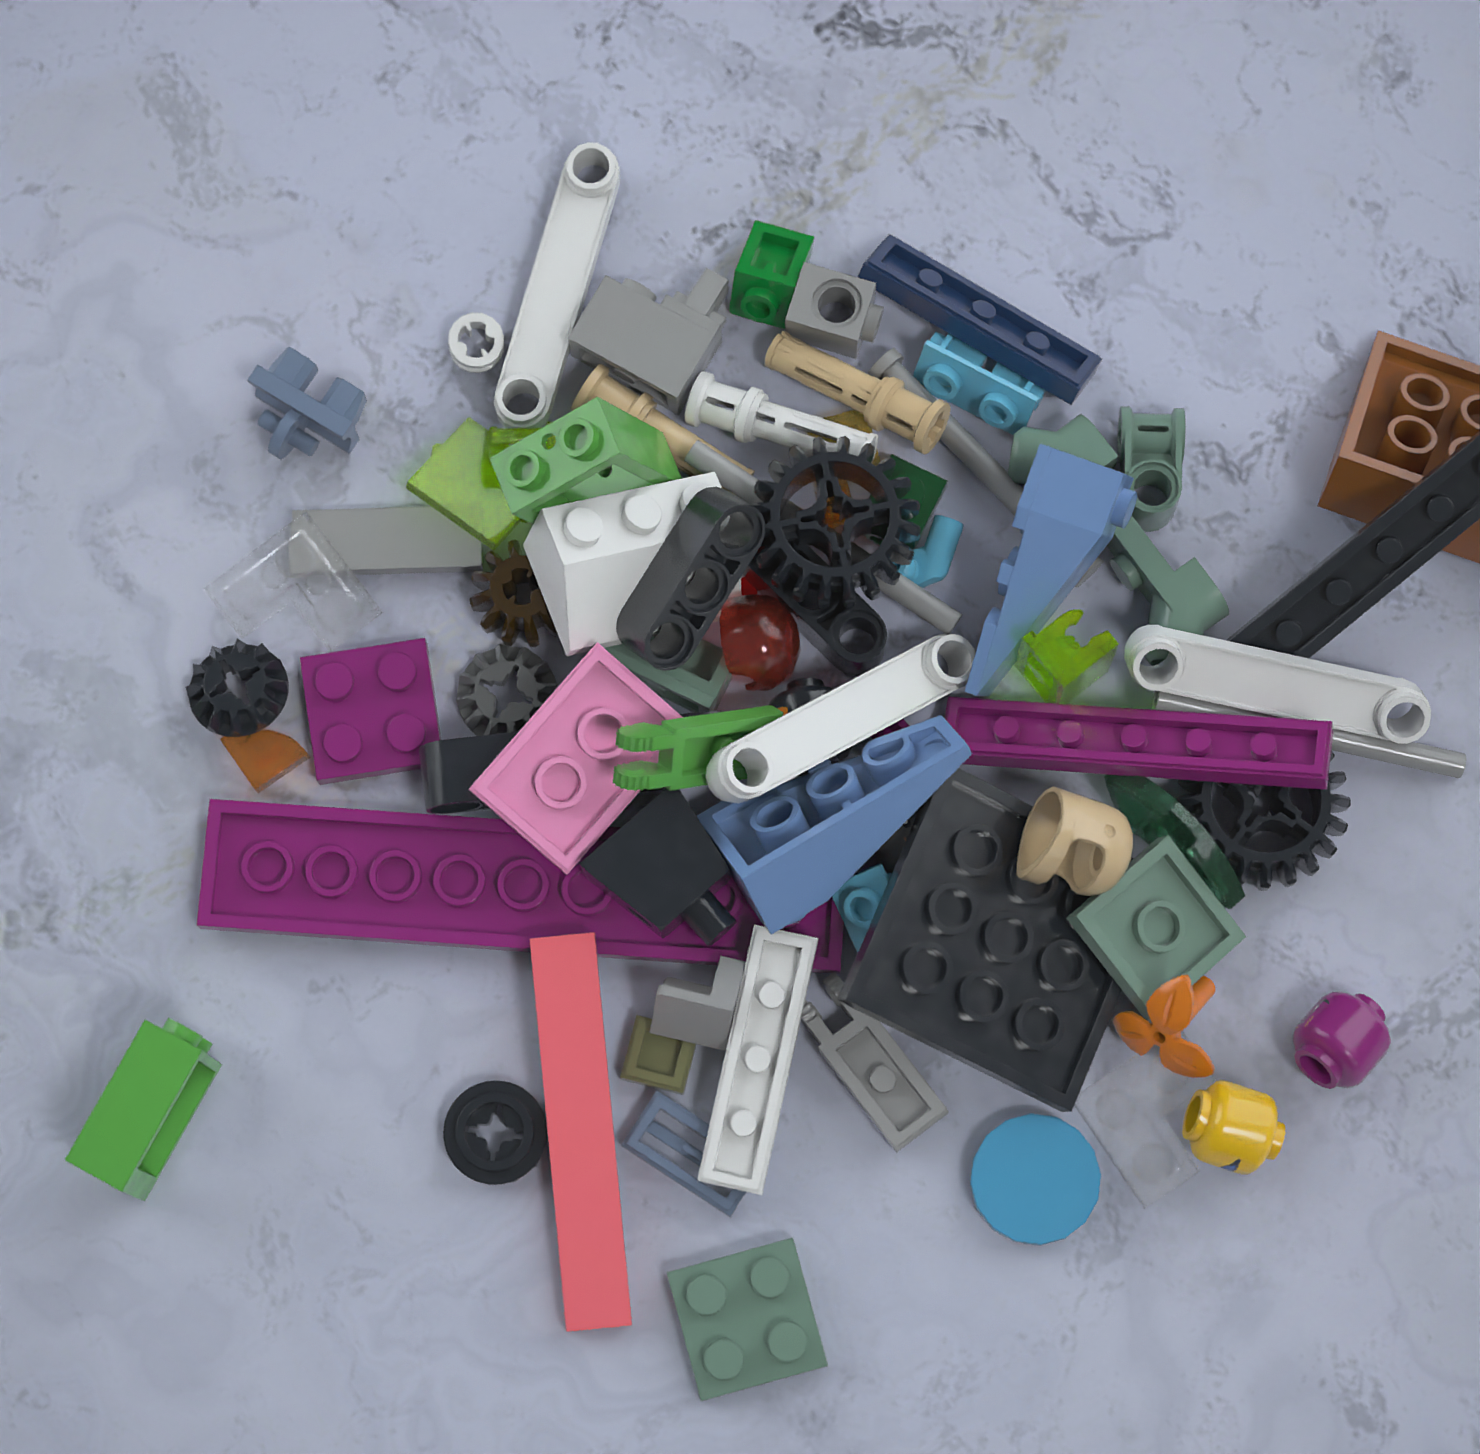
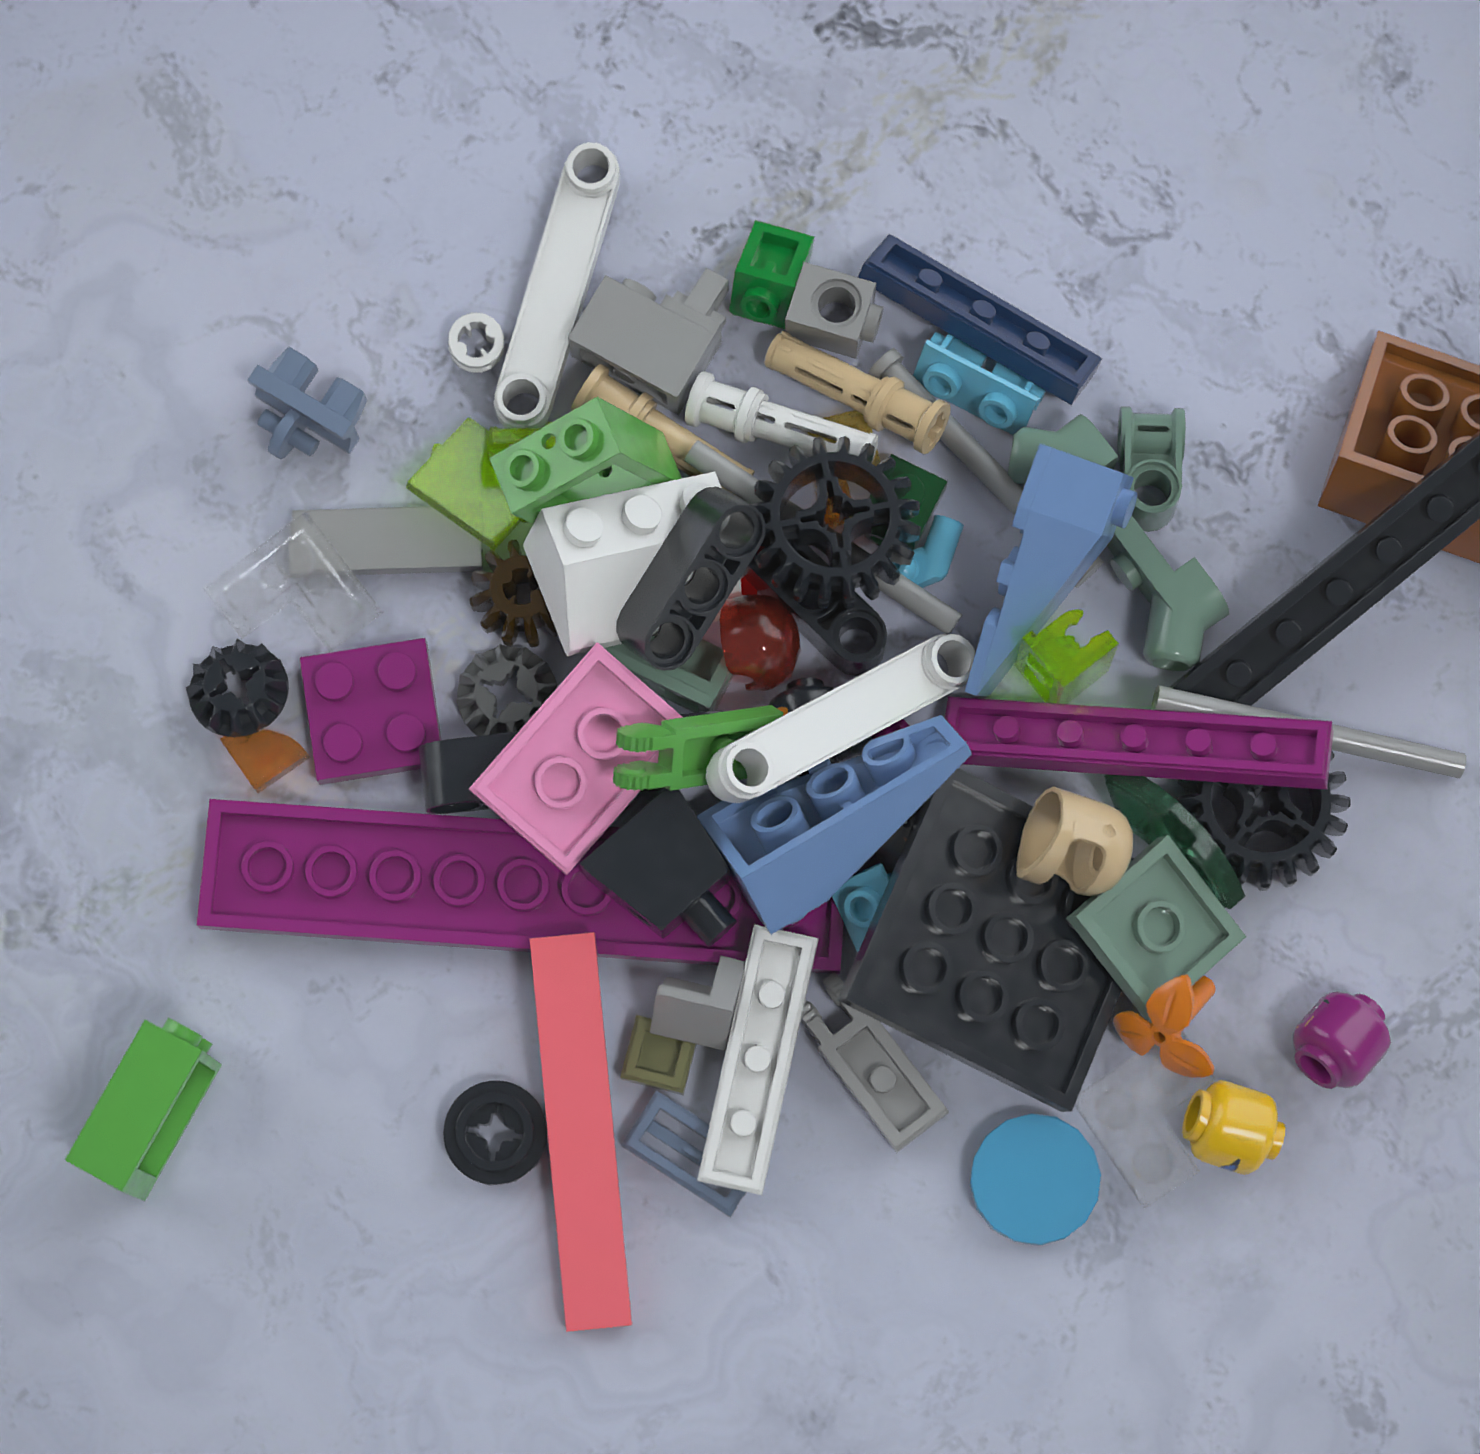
sand green plate [667,1237,828,1401] -> none
white piece [1124,625,1431,744] -> none

